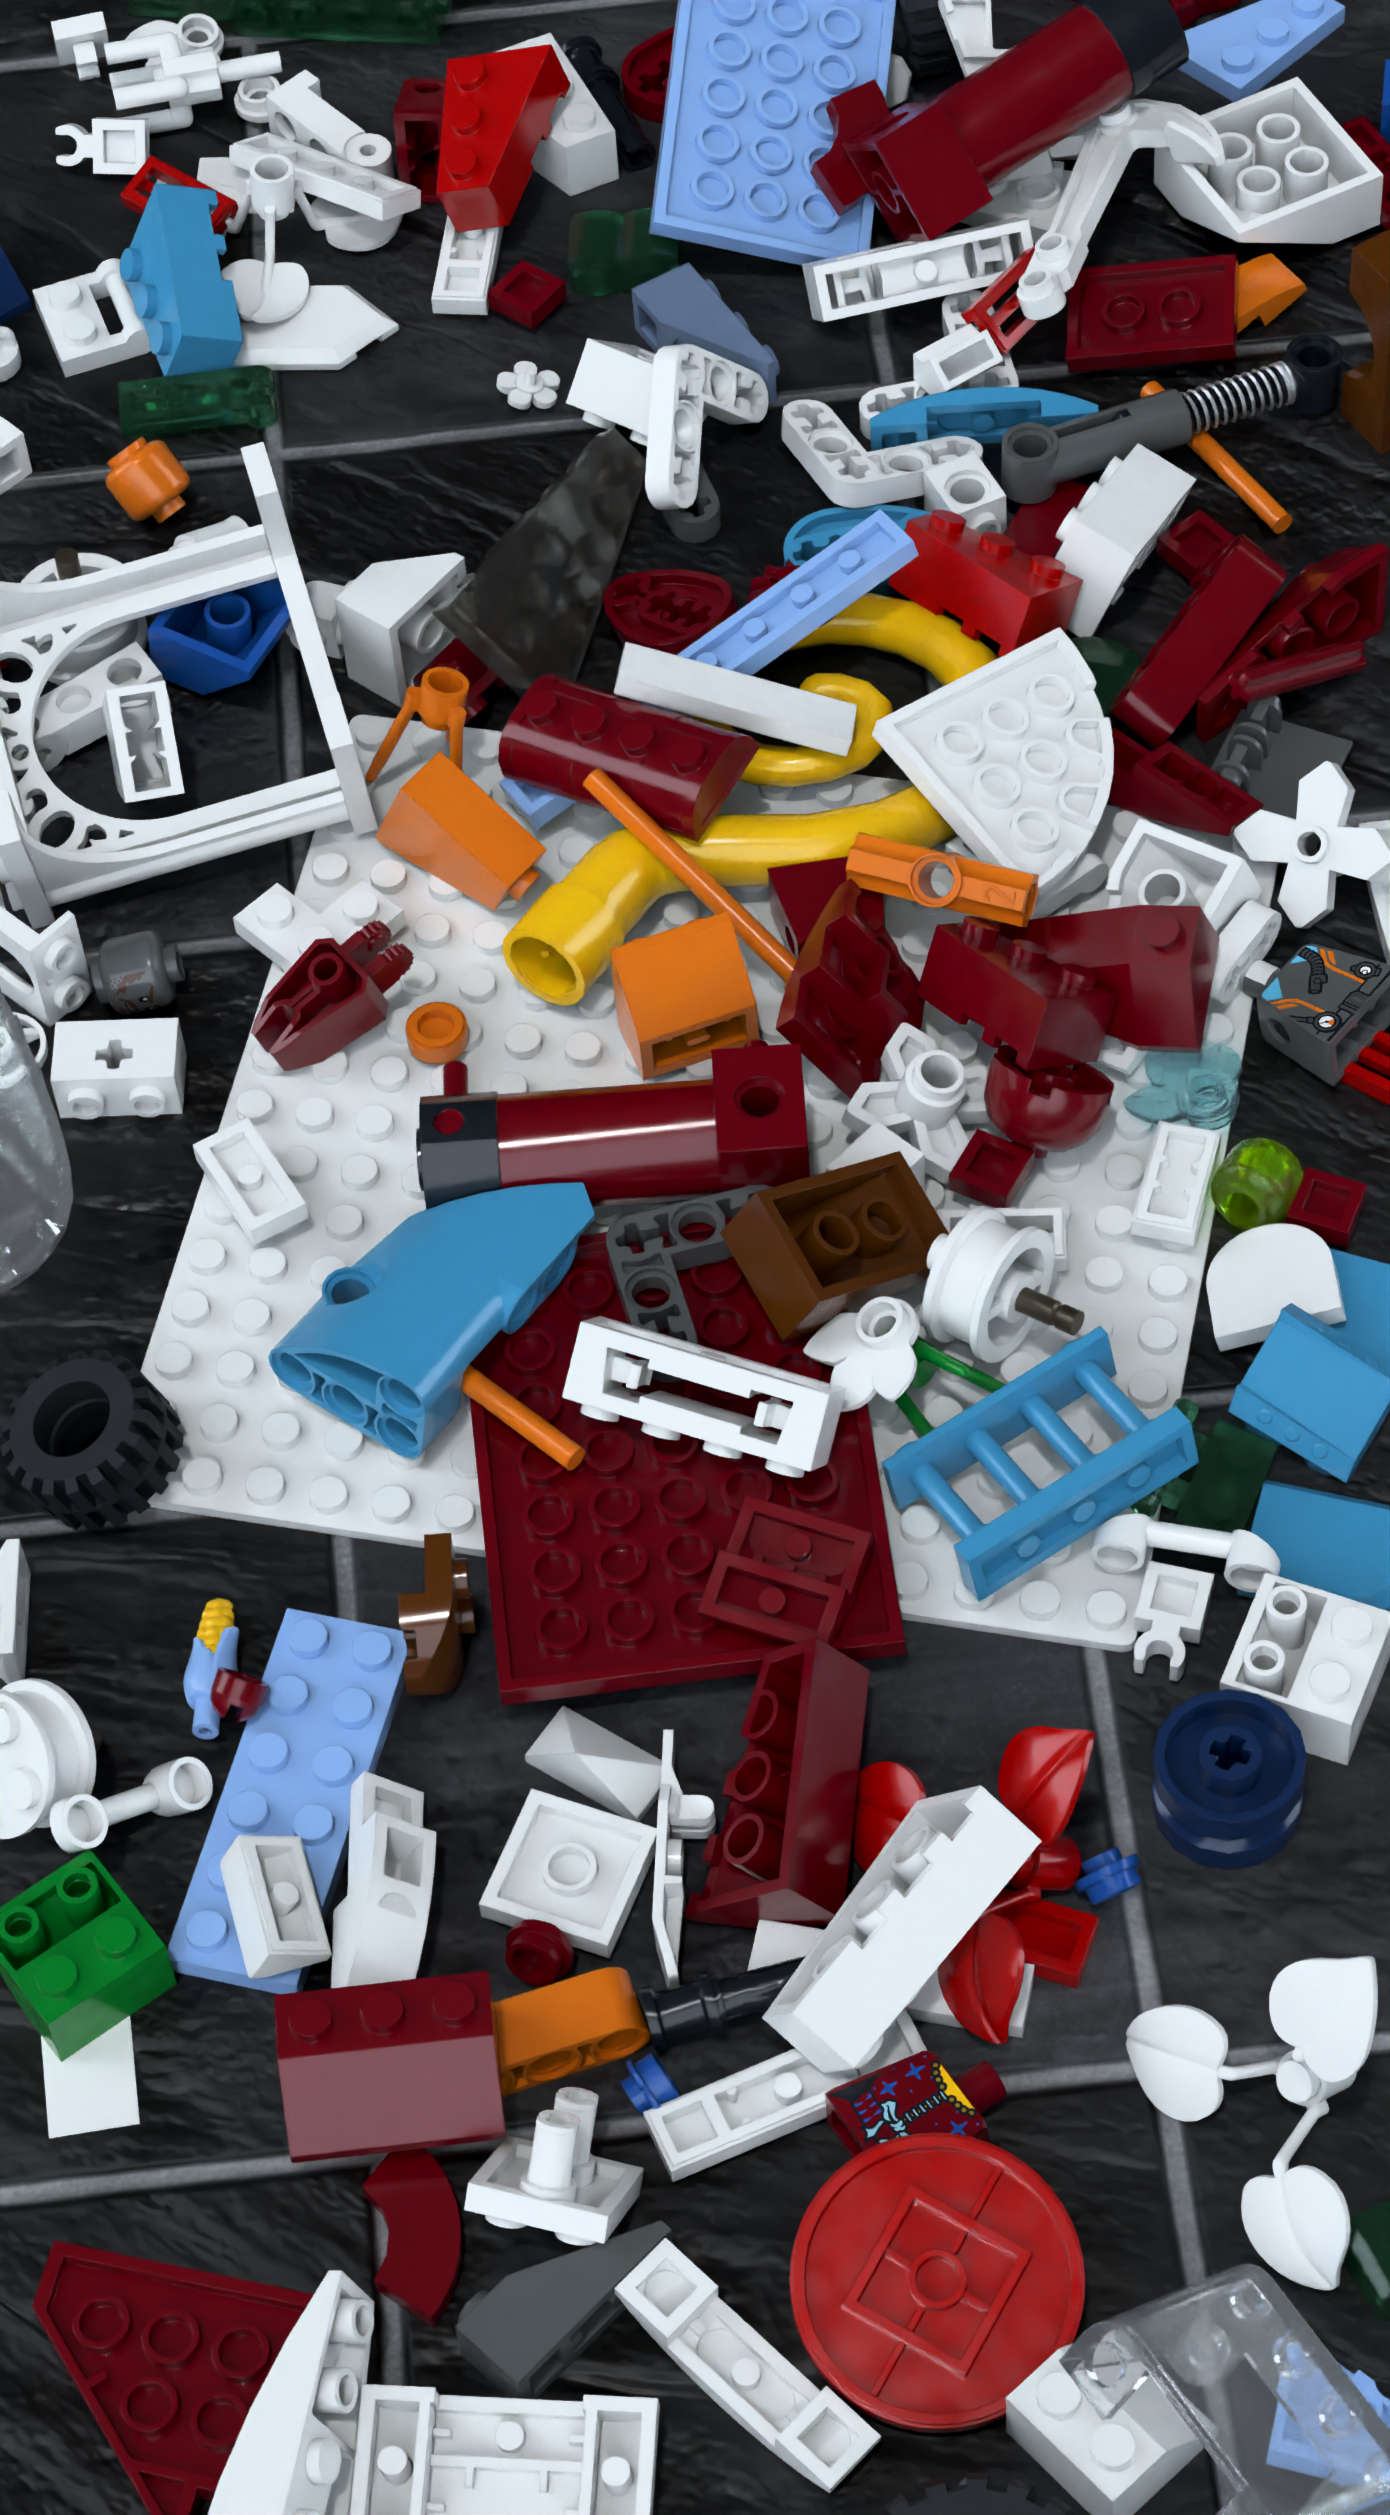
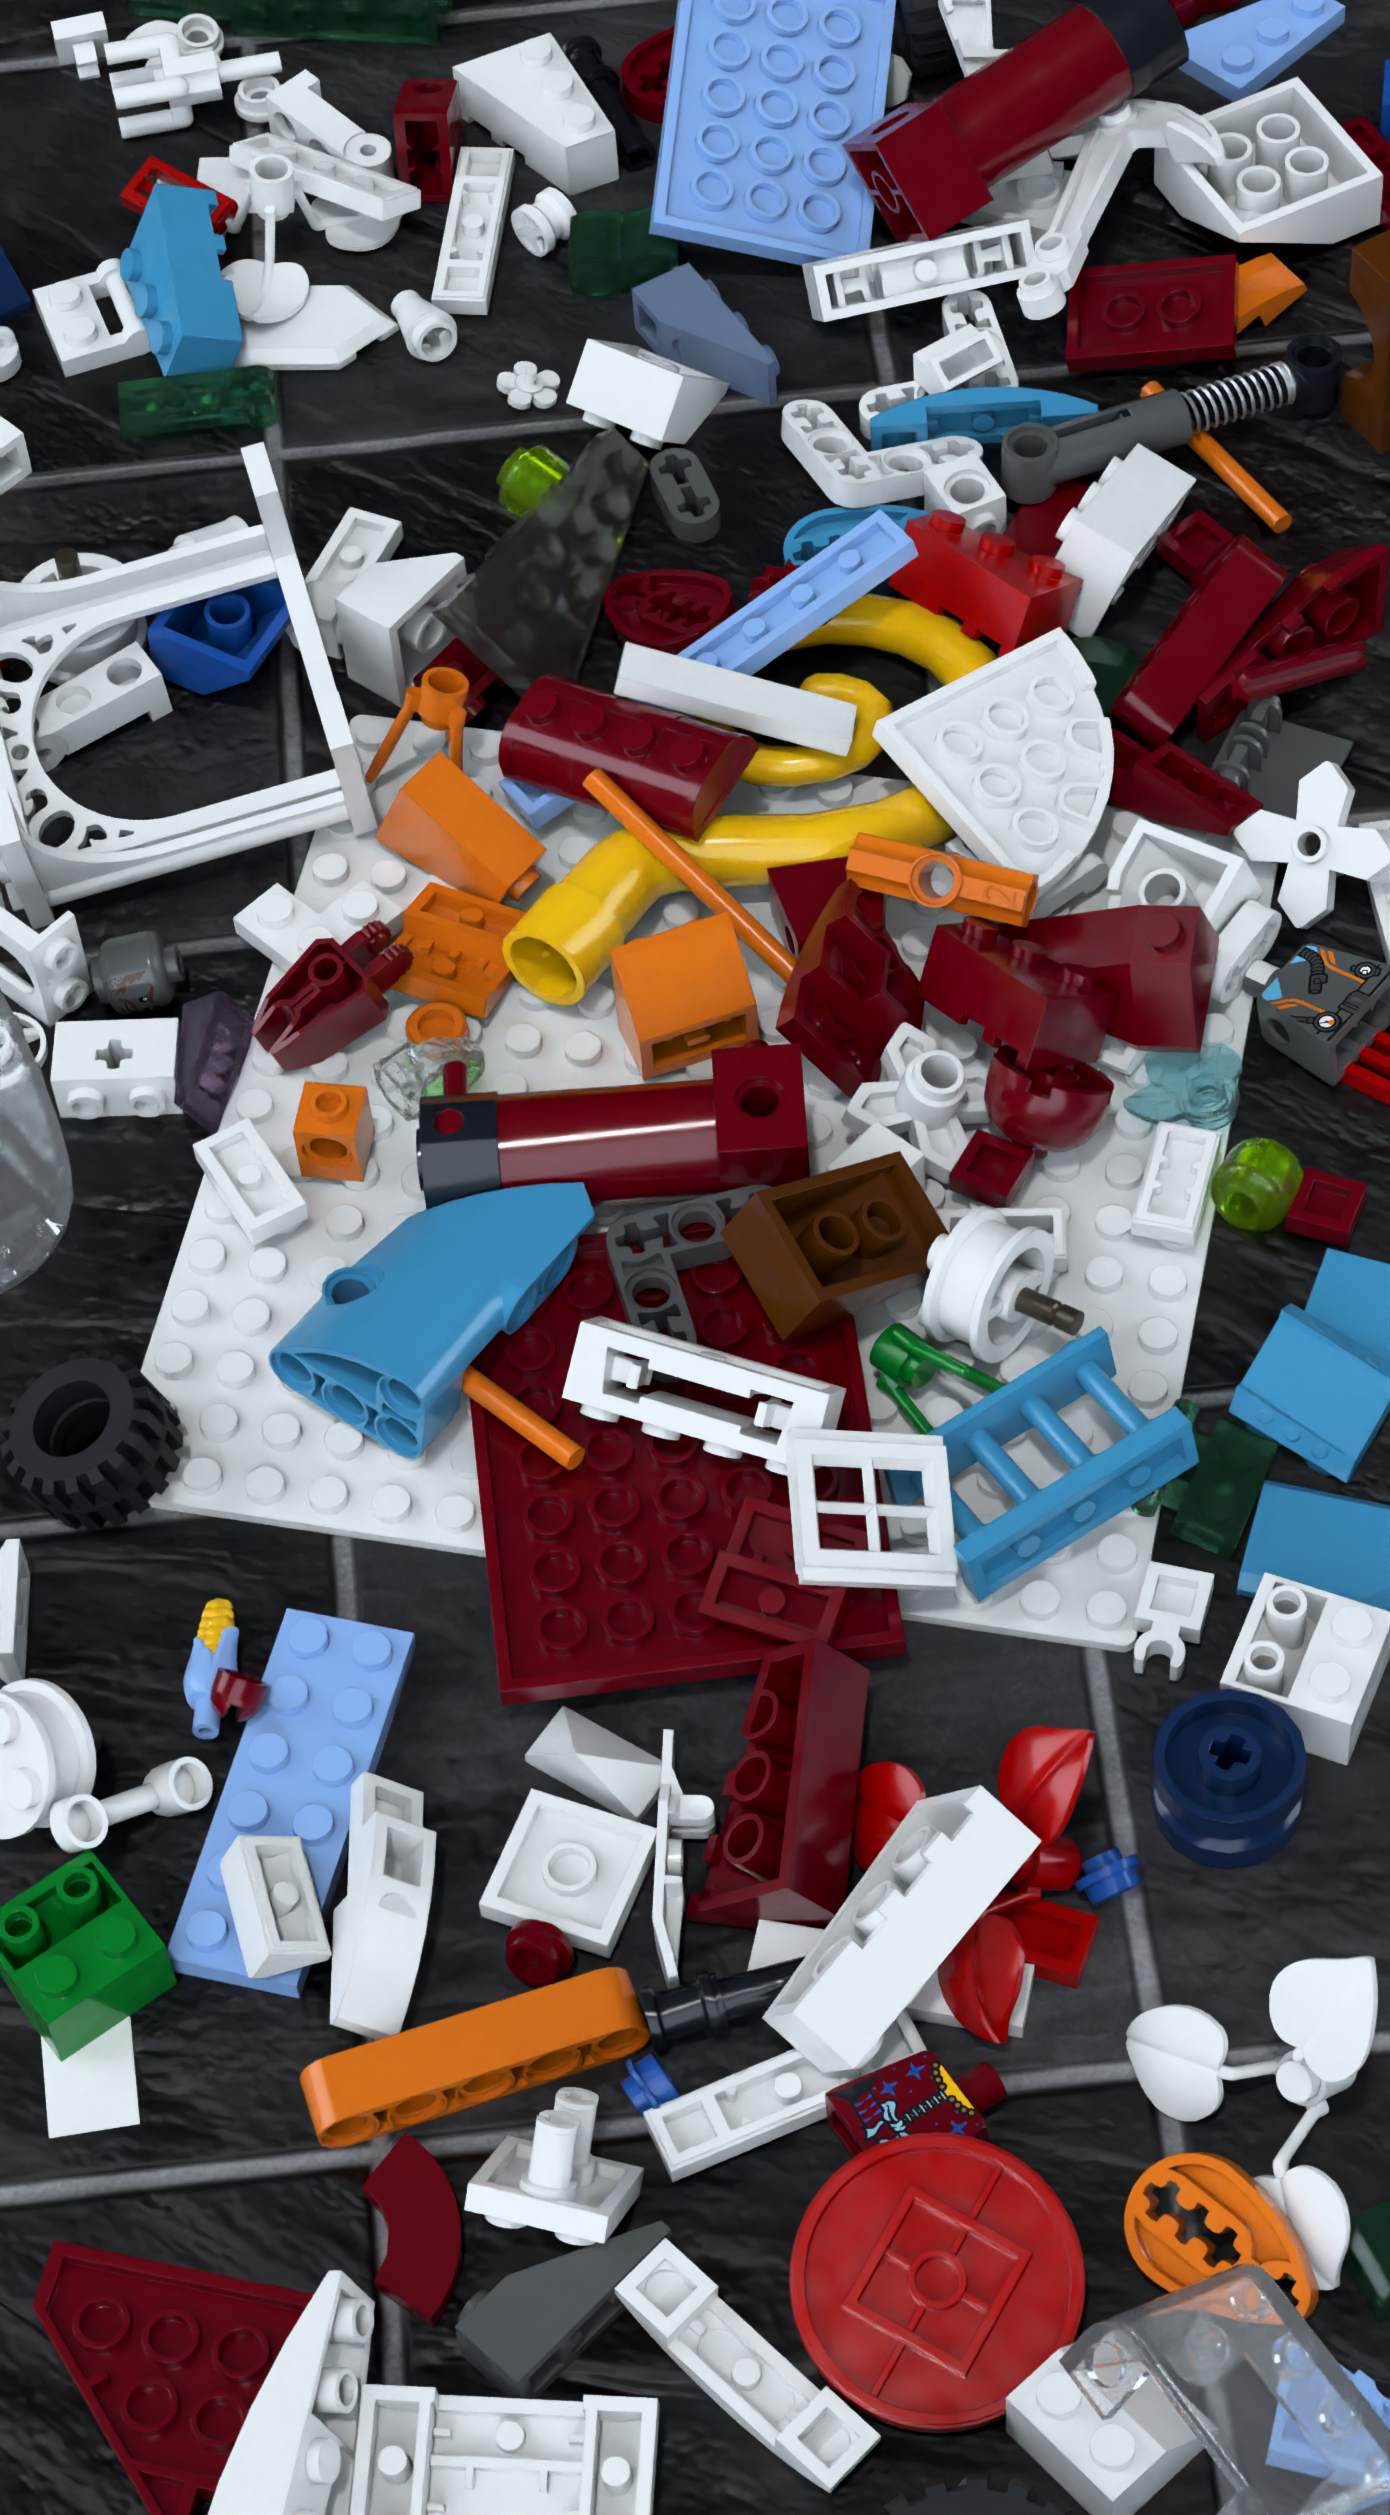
white plate [55,117,150,175] -> none
white torso [103,680,185,803] -> none
orange head [105,436,190,524] -> none
slope [274,1970,507,2163] -> none
reddish brown slope [398,1533,477,1697] -> none
red wedge [436,44,571,233] -> none
dark red plate [488,260,567,330] -> none
white beam [645,344,769,510] -> none
white plate [803,1296,920,1412] -> none
dark red tile [810,79,890,216] -> none
red tile [961,246,1068,356] -> none
white bar [1091,1513,1281,1593] -> none
white tile [1206,1223,1347,1352] -> none
none -> clear purple slope [174,991,255,1134]
none -> orange brick [293,1081,375,1182]
none -> white plate [304,507,404,586]
none -> clear rock [373,1036,485,1122]
none -> orange slope [389,882,526,1019]
none -> white cone [391,290,457,362]
none -> clear neon green head [496,445,583,531]
none -> white wheel [511,187,580,257]
none -> white piece [785,1427,958,1591]
none -> orange piece [1124,2152,1319,2327]

